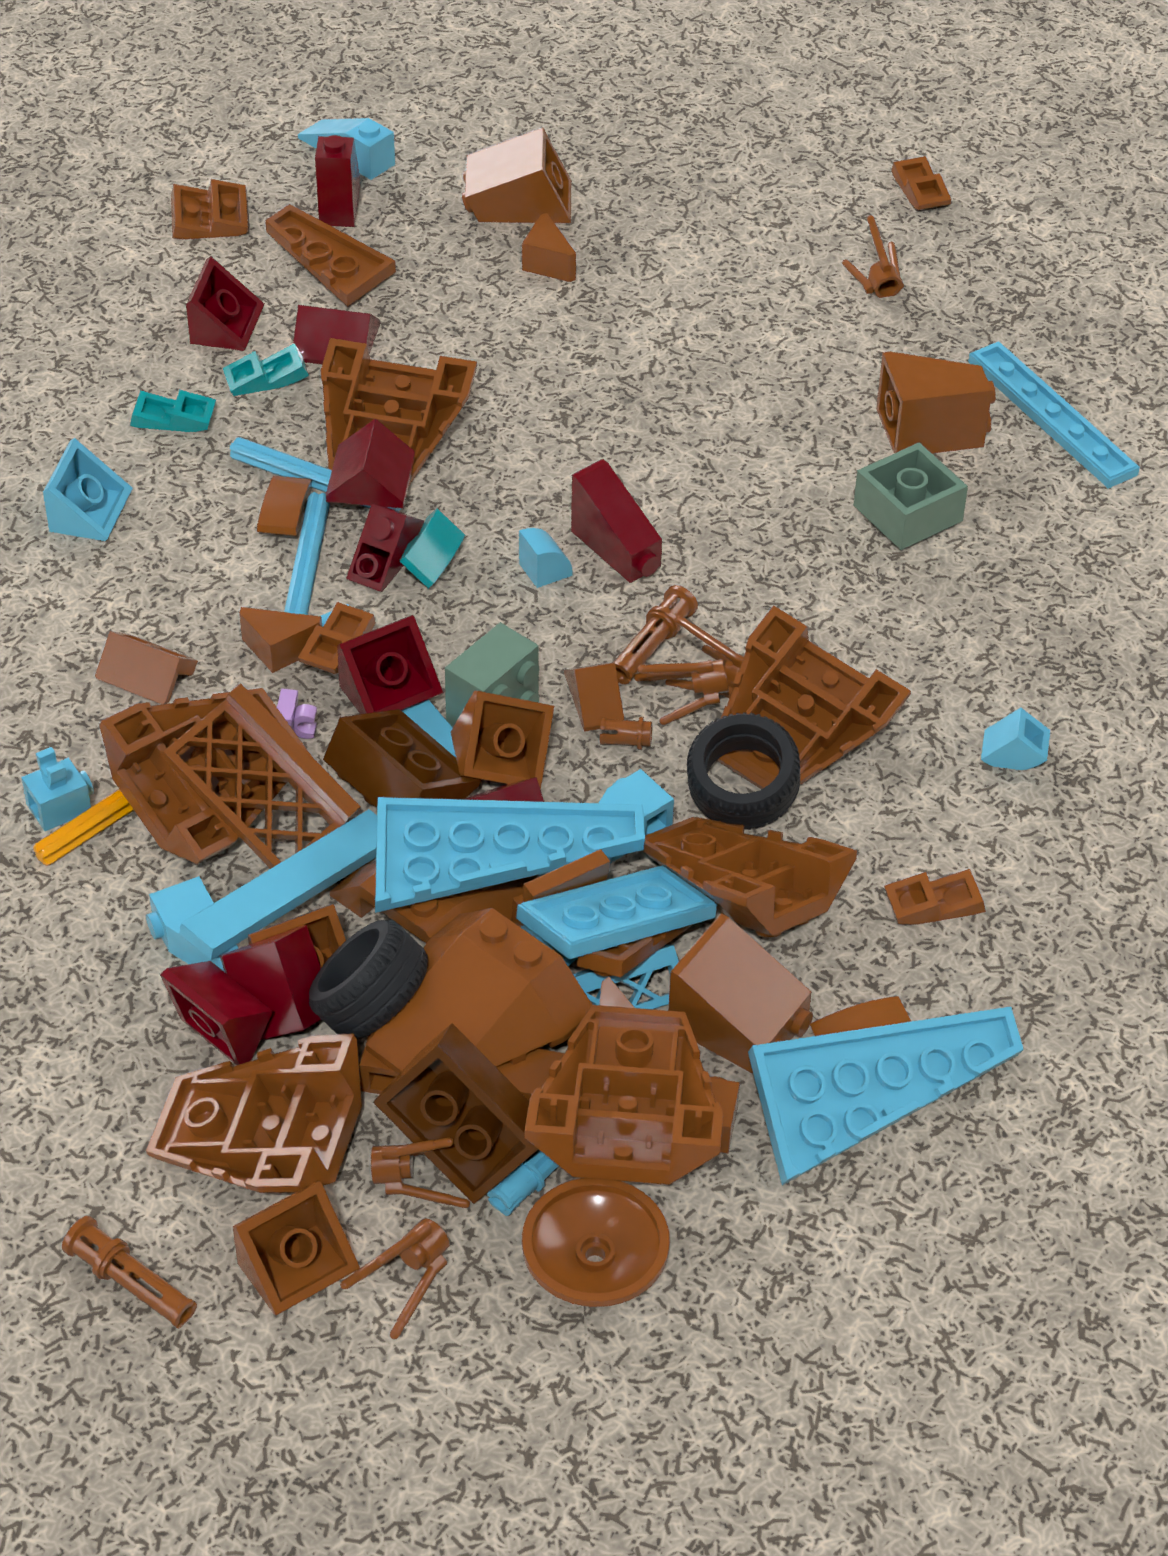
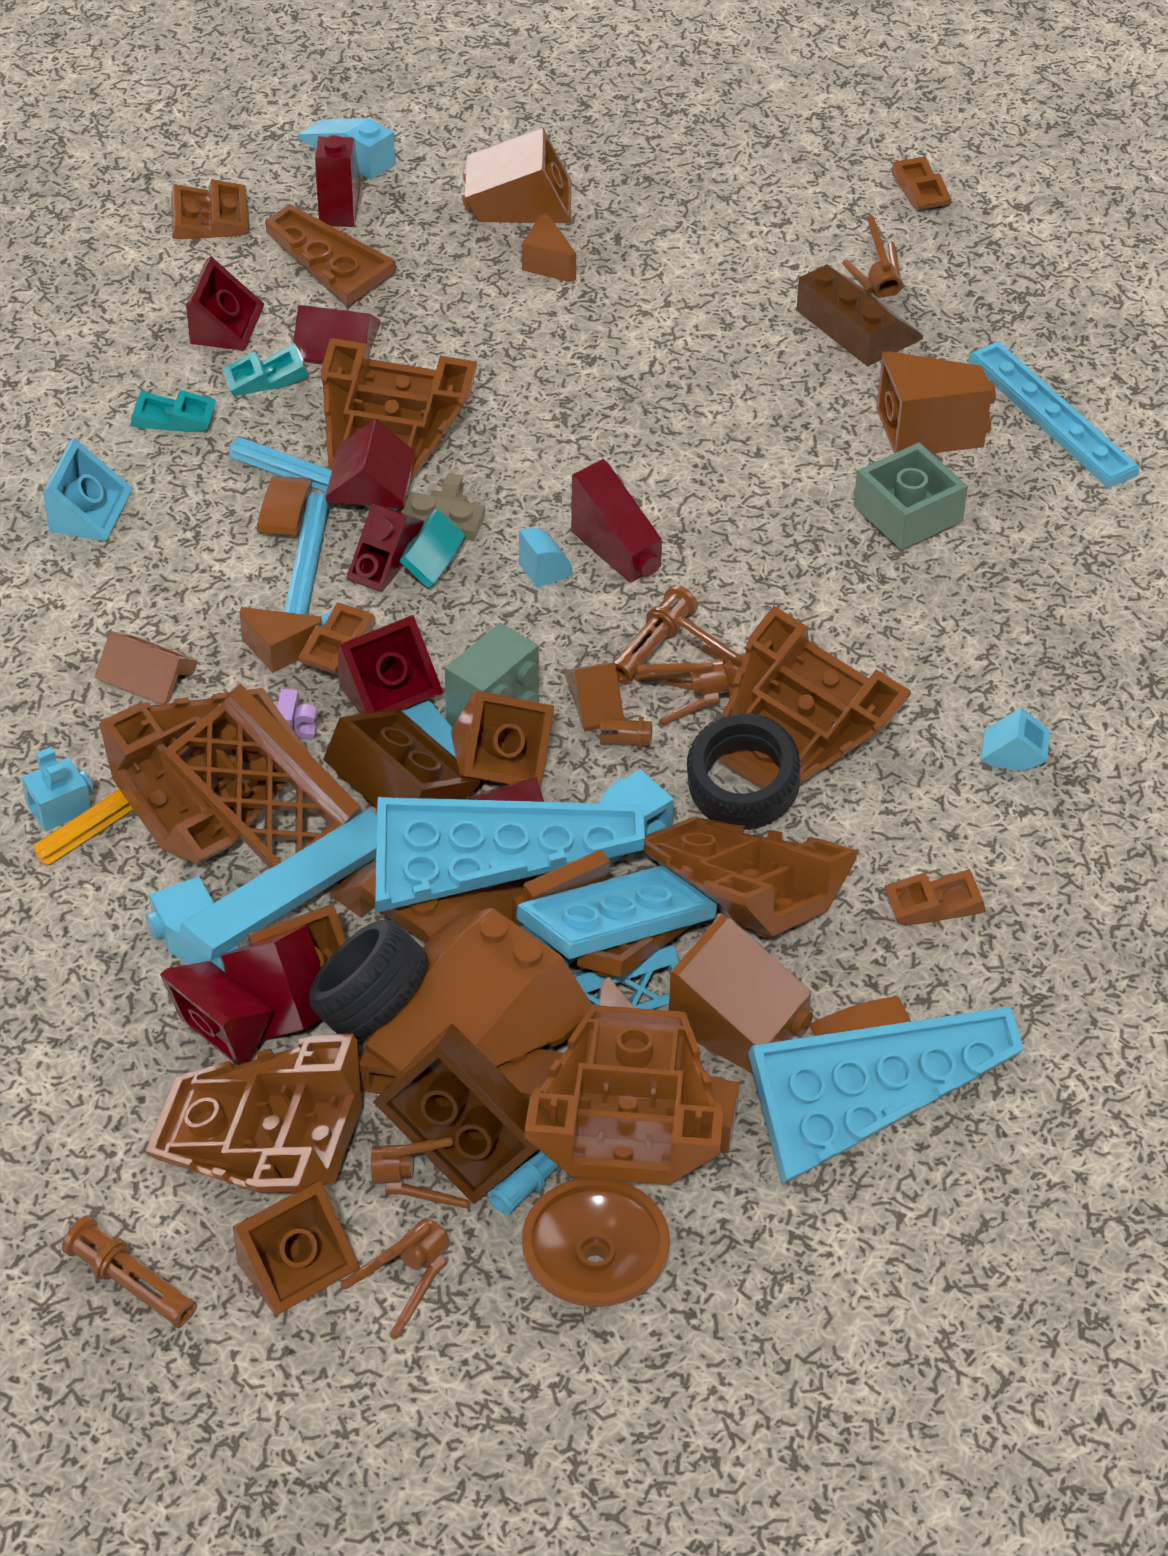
none -> dark tan hinge [401,473,485,541]
none -> reddish brown slope [796,264,923,367]

